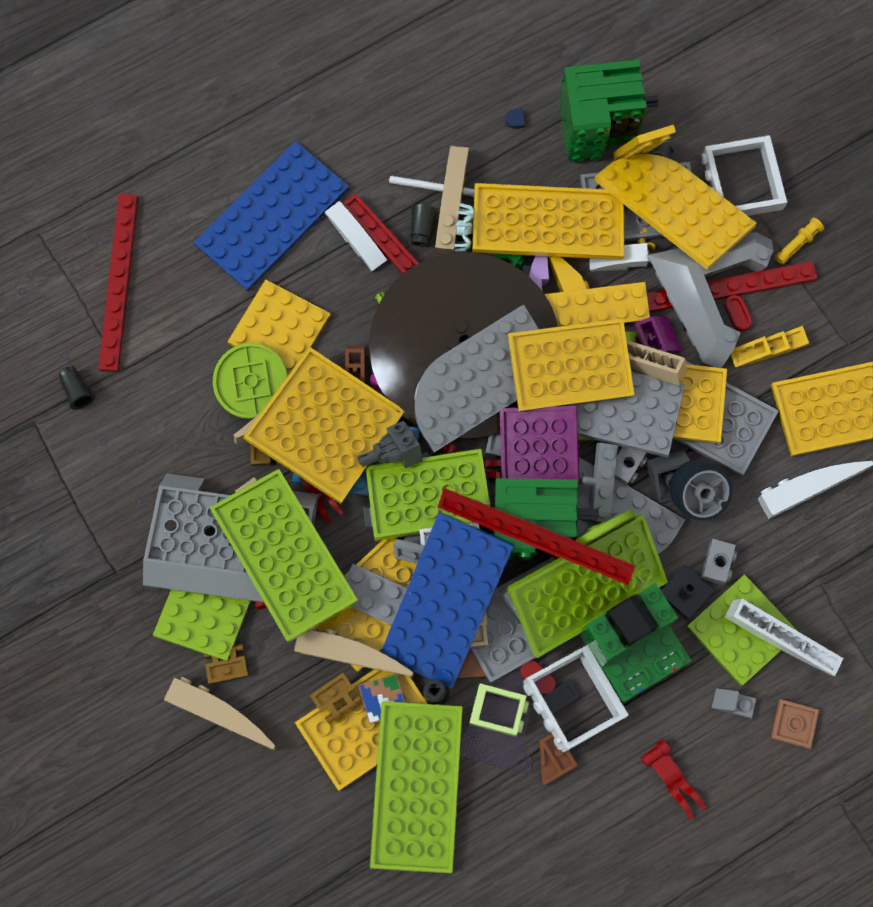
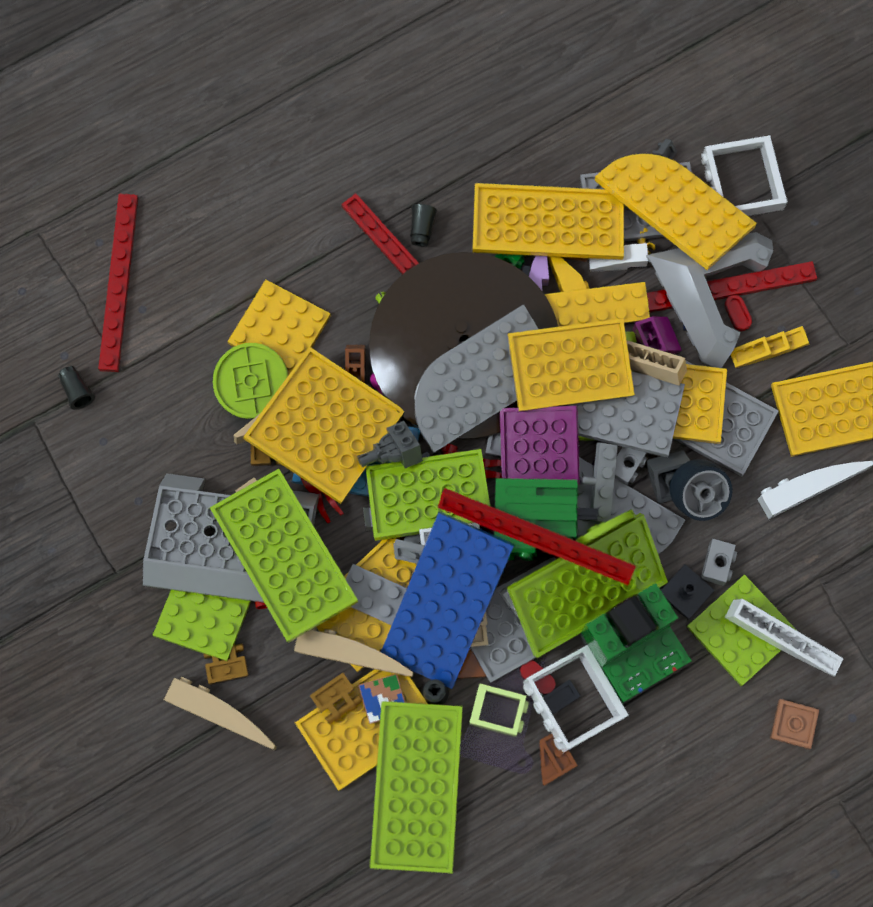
blue plate [194,141,349,291] -> none
white slope [324,201,387,271] -> none
white bar [389,176,475,197] -> none
tan slope [435,146,469,254] -> none
light aqua animal [454,203,474,252] -> none
dark blue tile [505,108,525,129] -> none
green piece [559,60,658,163] -> none
yellow plate [613,125,676,160] -> none
red flag [640,739,706,820] -> none
light grey slope [711,688,756,719] -> none
yellow pin [775,218,824,265] -> none

